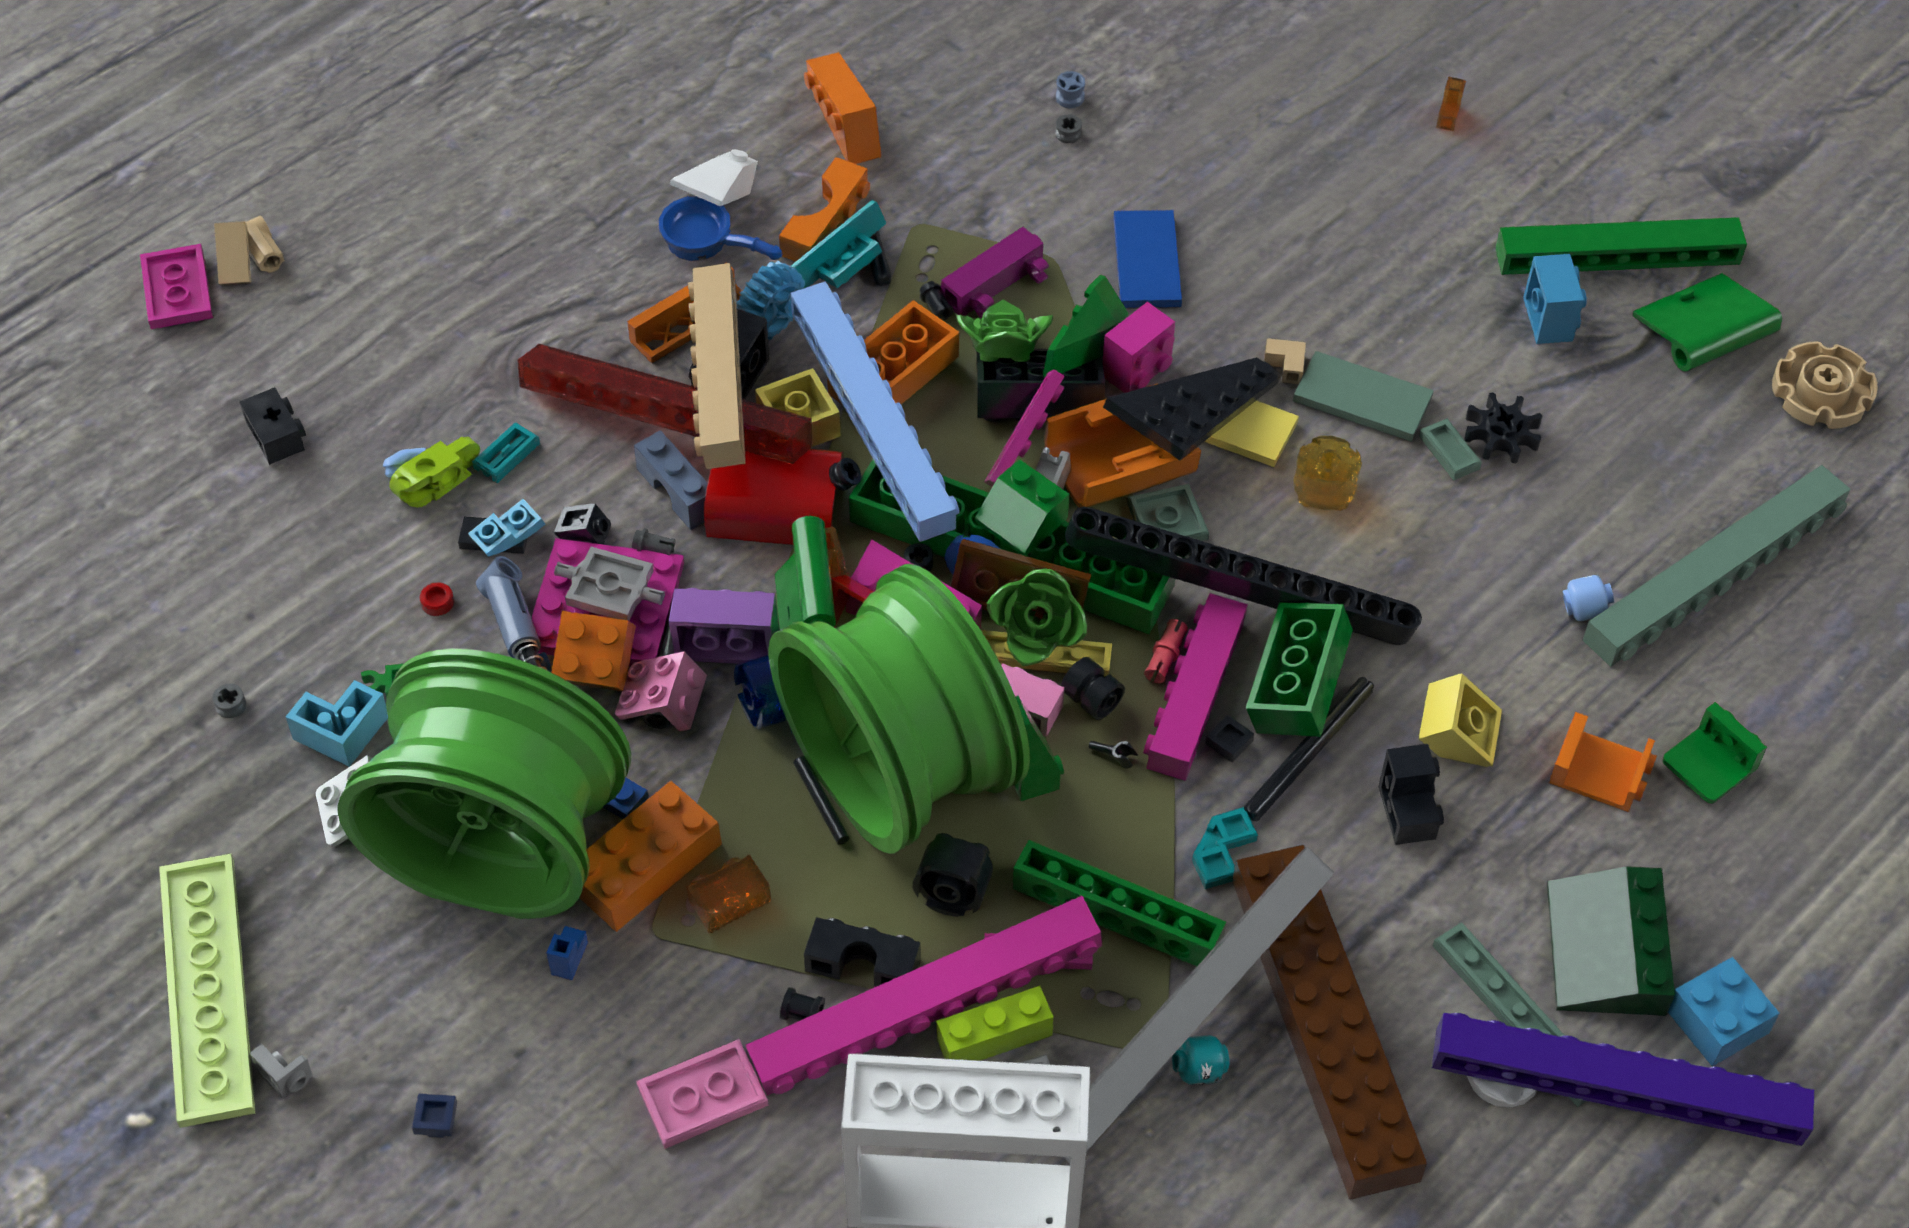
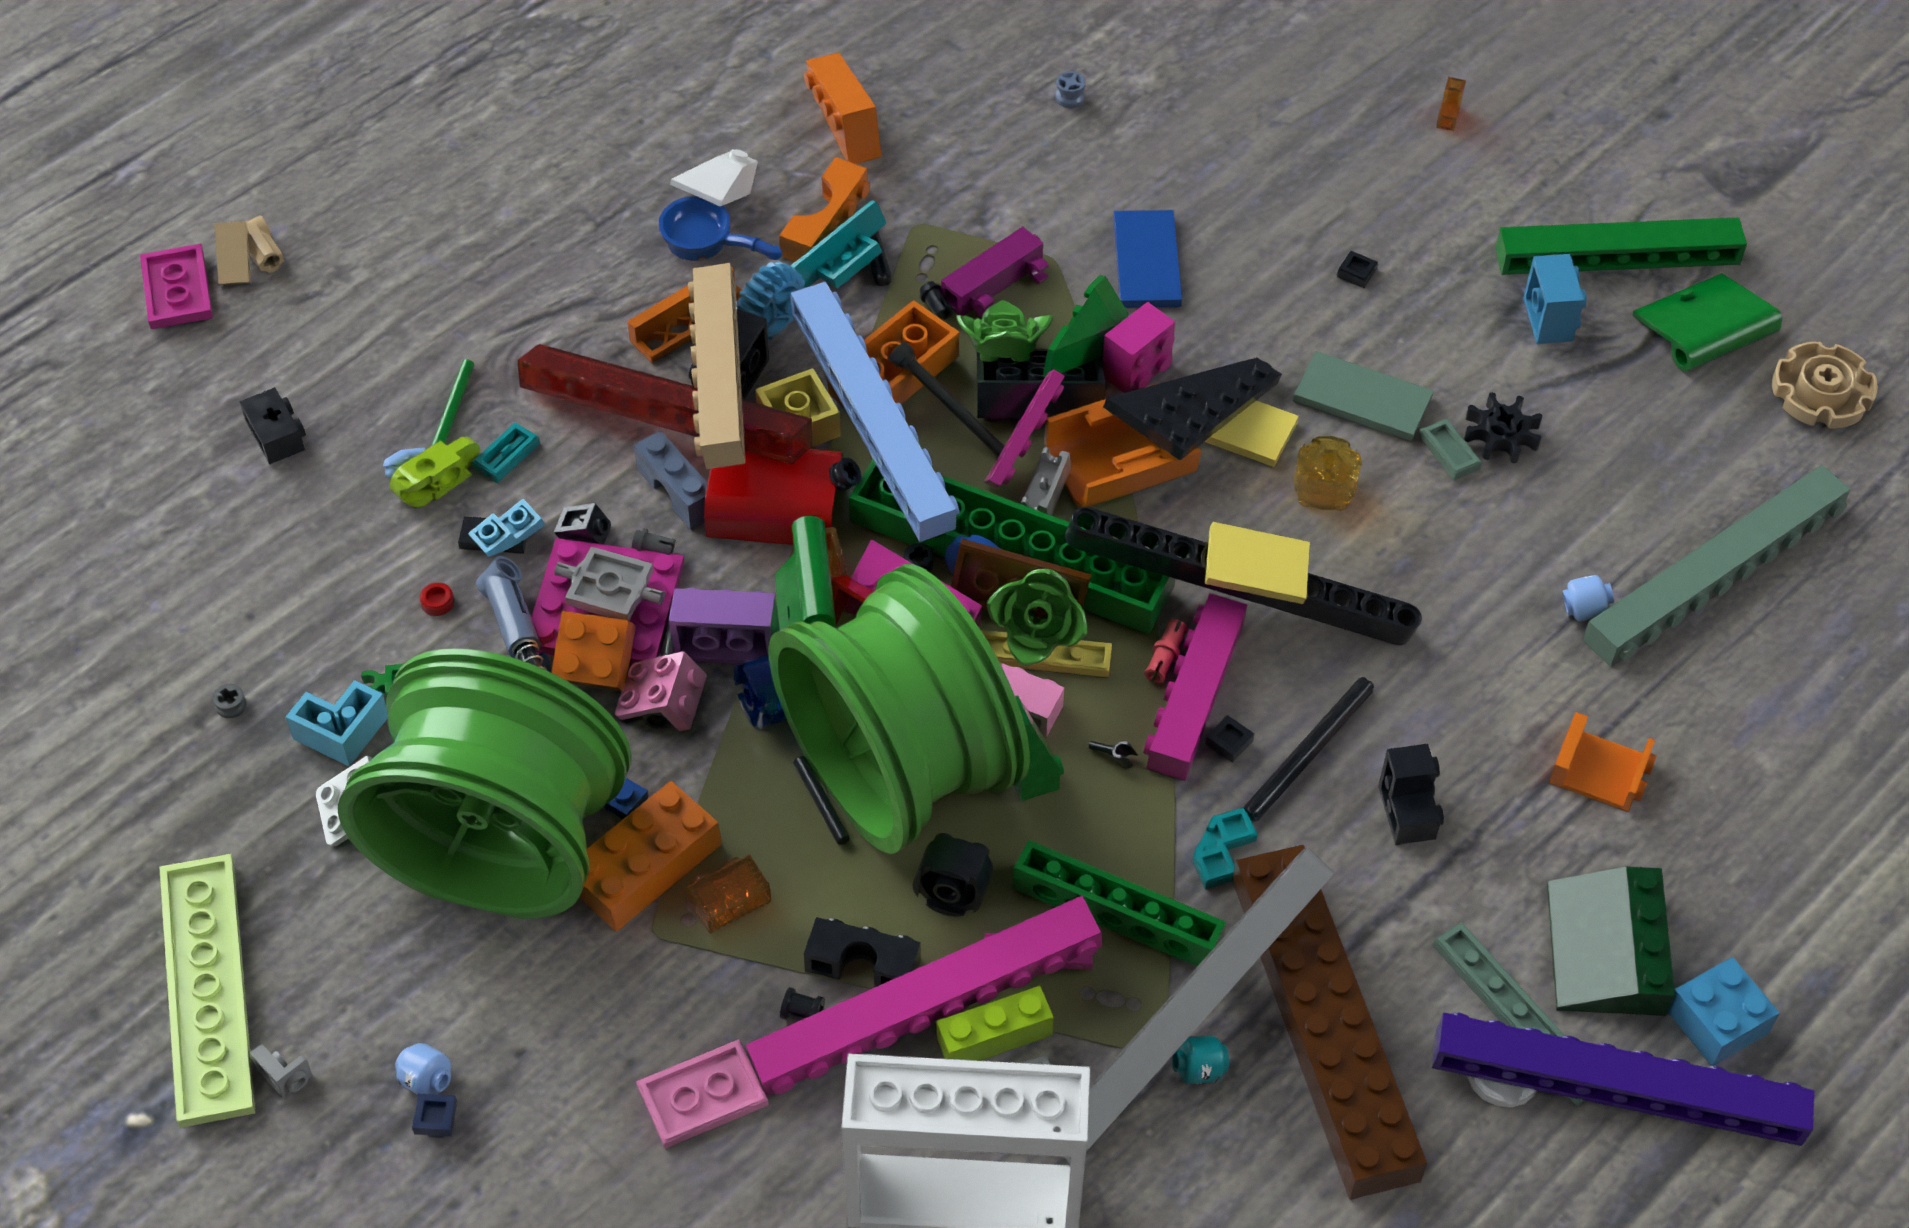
blue piece [546,926,588,980] -> none
green slope [975,459,1069,556] -> none
dark grey bush [1055,114,1082,143] -> none
black wheel [1061,657,1125,720] -> none
sand green tile [1127,484,1209,549] -> none
green brick [1246,602,1353,737] -> none
tan piece [1264,338,1306,384] -> none
light yellow slope [1419,673,1502,767] -> none
green bracket [1662,702,1767,804] -> none
none -> light blue head [395,1043,452,1095]
none -> green bar [431,359,474,446]
none -> pearl dark grey piece [887,341,1005,457]
none -> light yellow tile [1205,522,1310,604]
none -> black tile [1337,251,1378,288]

